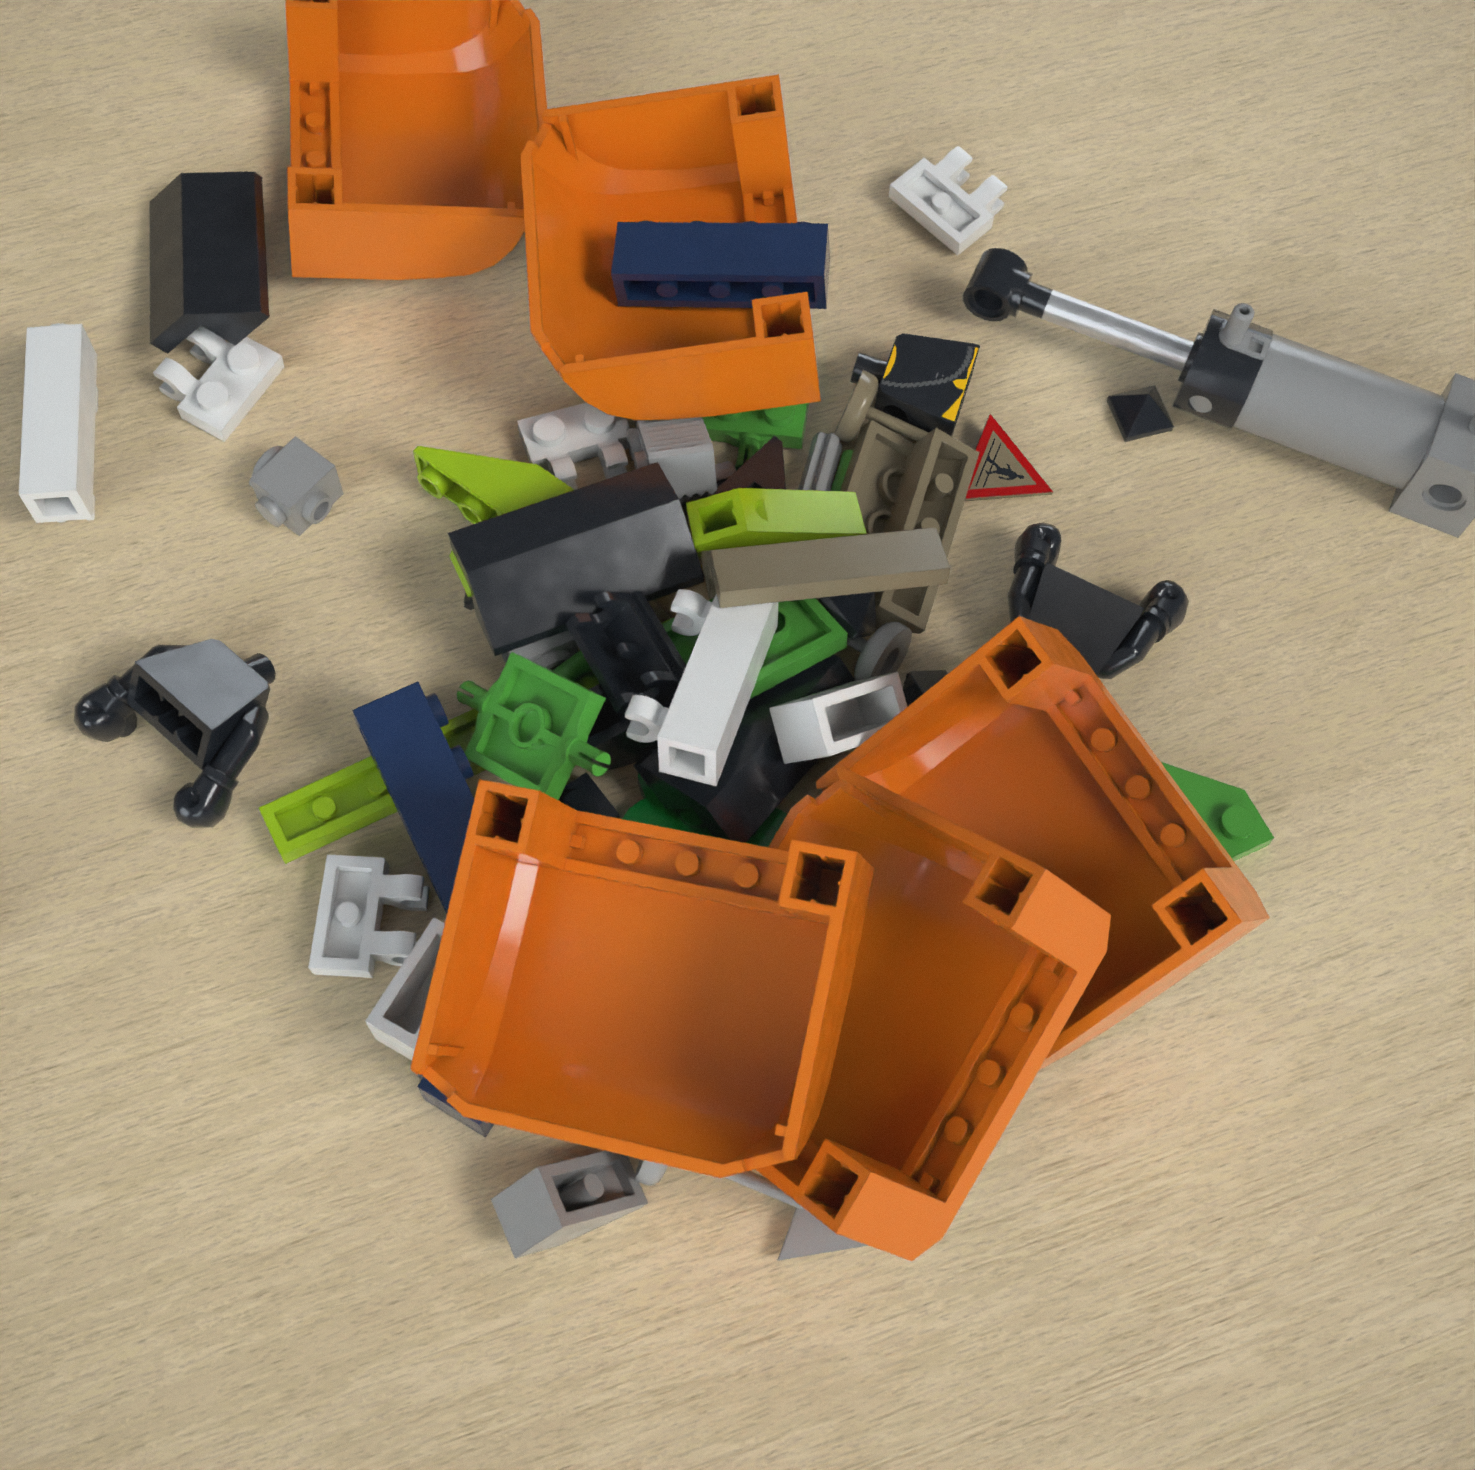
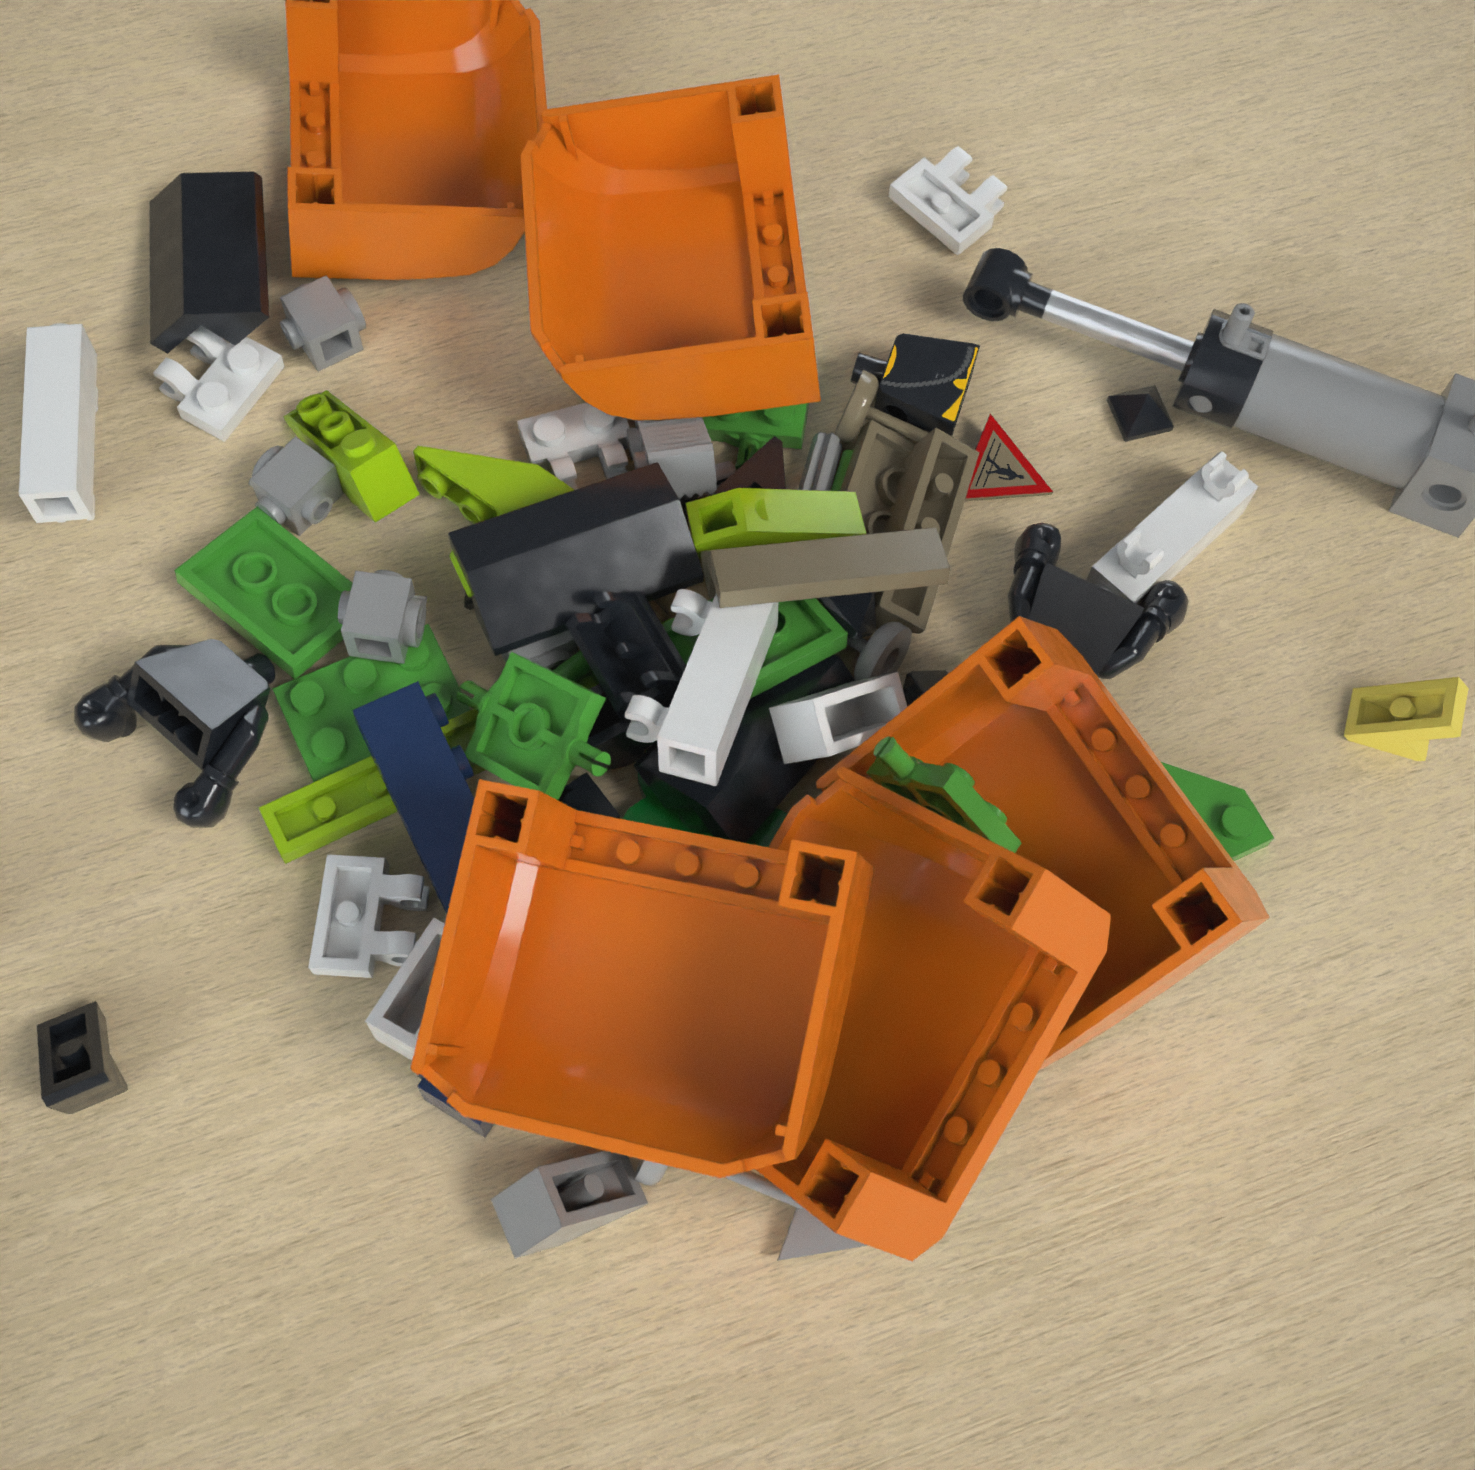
dark blue brick [611,221,830,309] -> none
none -> black slope [37,1001,128,1114]
none -> bright green plate [174,507,352,680]
none -> bright green plate [272,624,470,782]
none -> light grey brick [280,276,366,372]
none -> lime slope [283,390,420,523]
none -> light grey brick [338,570,427,664]
none -> bright green plate [866,737,1022,853]
none -> white brick [1086,451,1258,605]
none -> light yellow slope [1344,677,1469,761]

